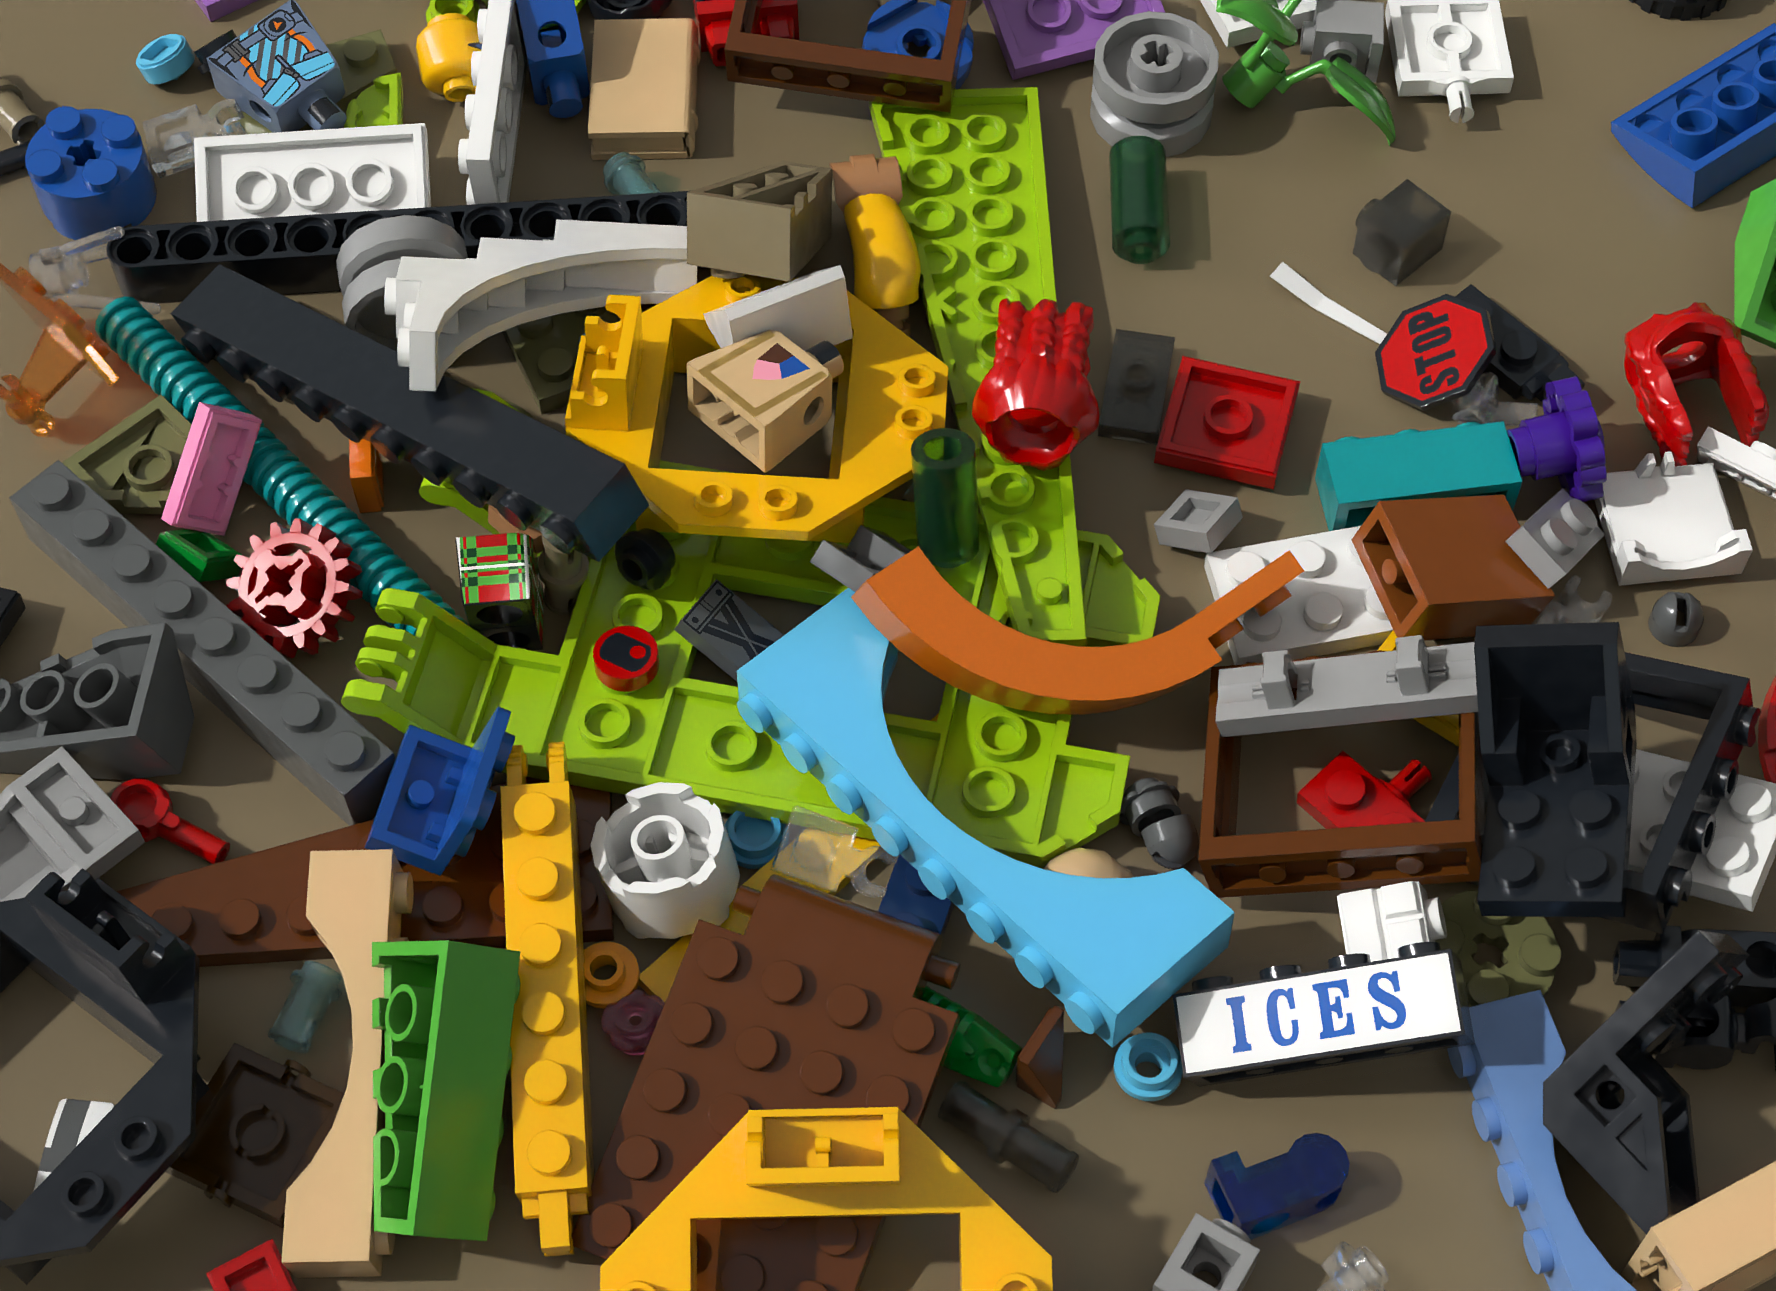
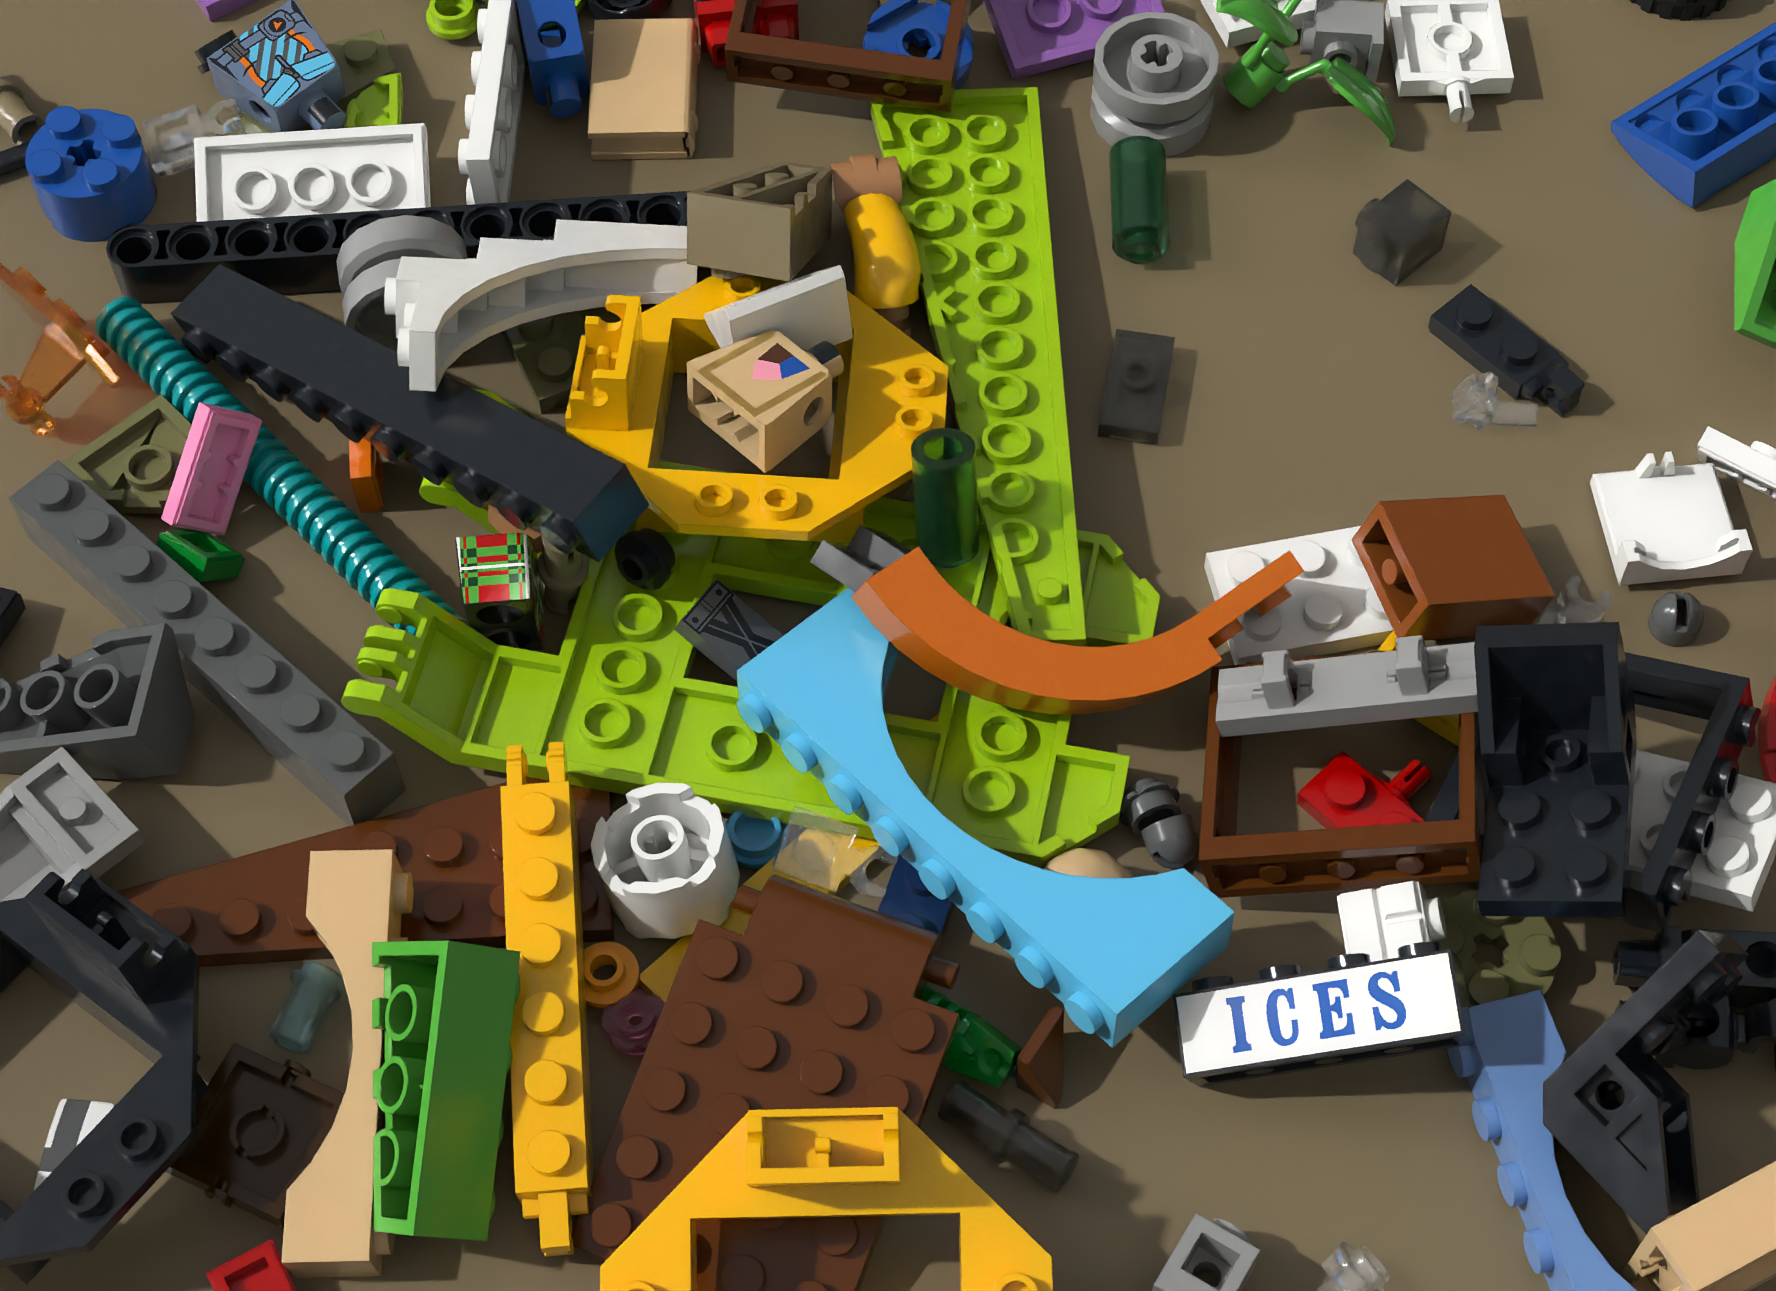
clear plant [29,226,161,314] -> none
red plate [110,779,230,864] -> none
medium azure tile [136,34,195,84] -> none
red gear [226,518,363,658] -> none
blue bracket [364,706,515,876] -> none
yellow head [416,13,482,102] -> none
red tile [593,626,659,692] -> none
clear light blue pin [603,152,662,195] -> none
red piece [972,298,1100,471] -> none
medium azure plate [1114,1032,1183,1101] -> none
red plate [1154,356,1301,490] -> none
light grey plate [1154,489,1243,554] -> none
clear blue leg [1204,1133,1350,1240] -> none
white sticker [1270,262,1387,344] -> none
teal brick [1315,421,1522,531] -> none
piece [1375,294,1497,411] -> none
light grey plate [1505,489,1605,589] -> none
dark purple plant [1507,376,1607,502] -> none
red piece [1624,302,1769,466] -> none

